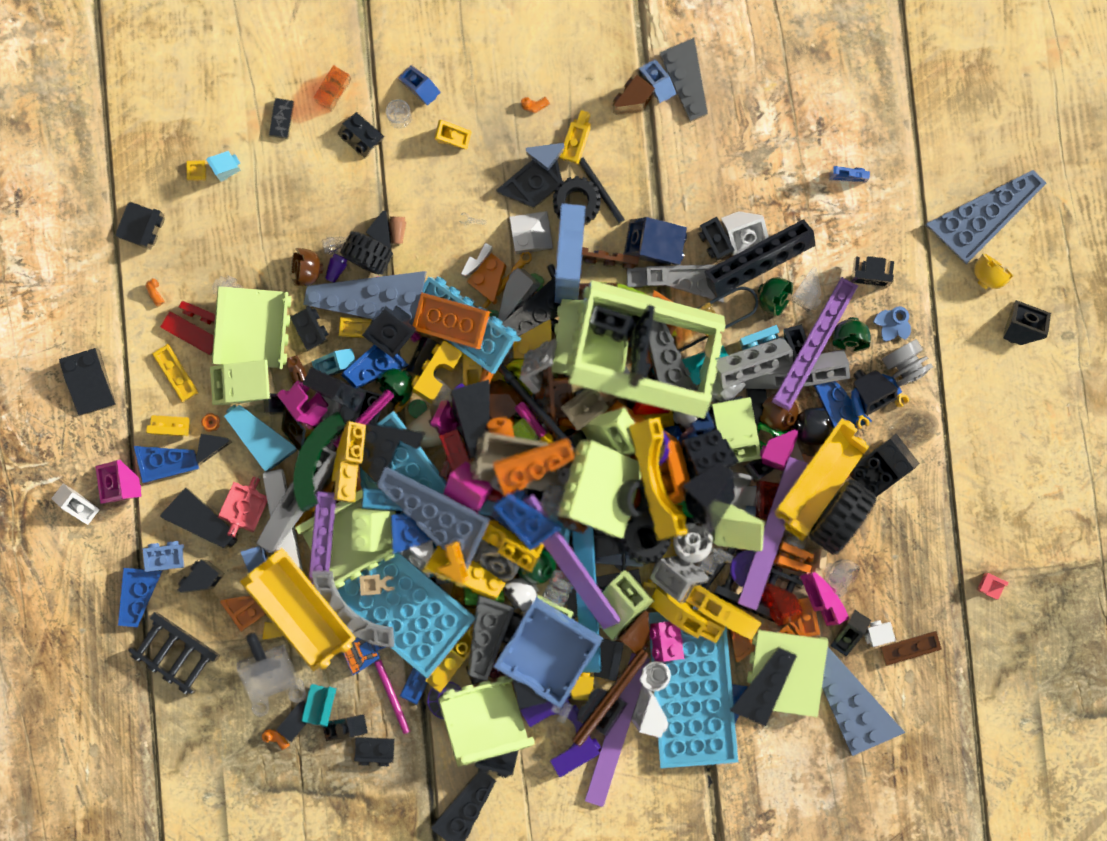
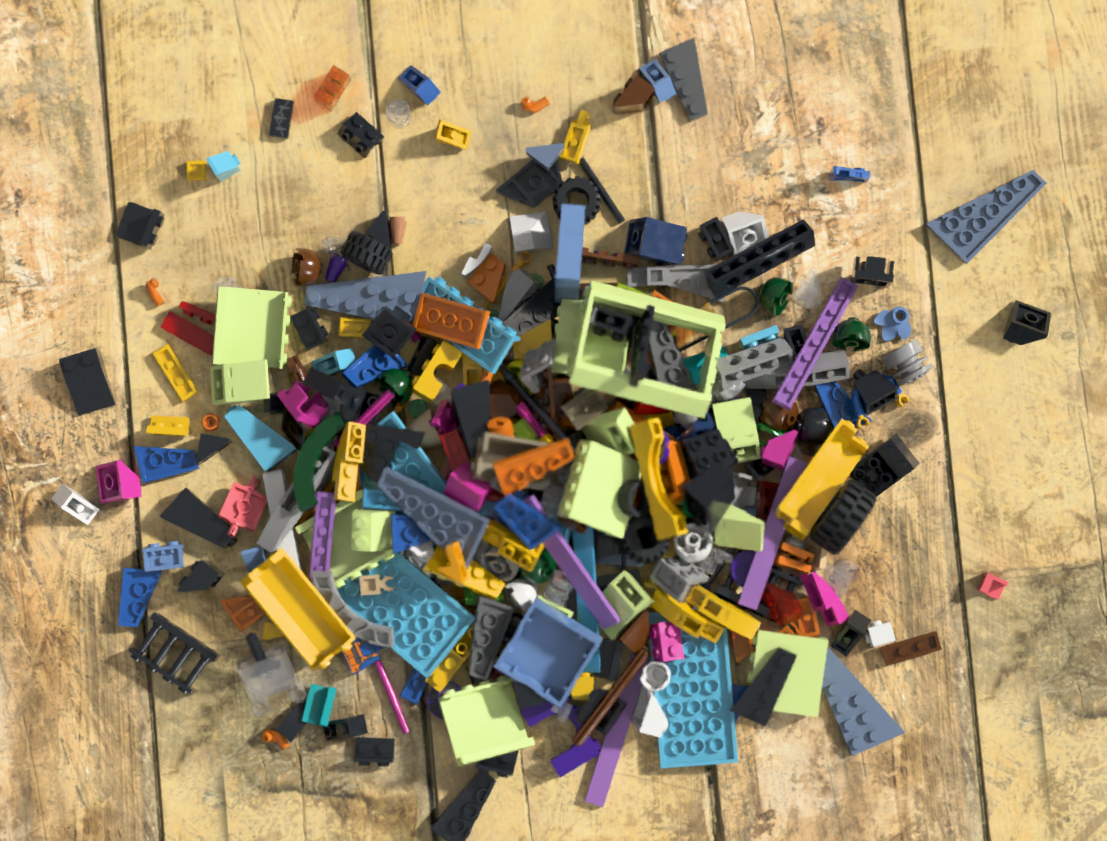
yellow cylinder [974,253,1014,289] -> none

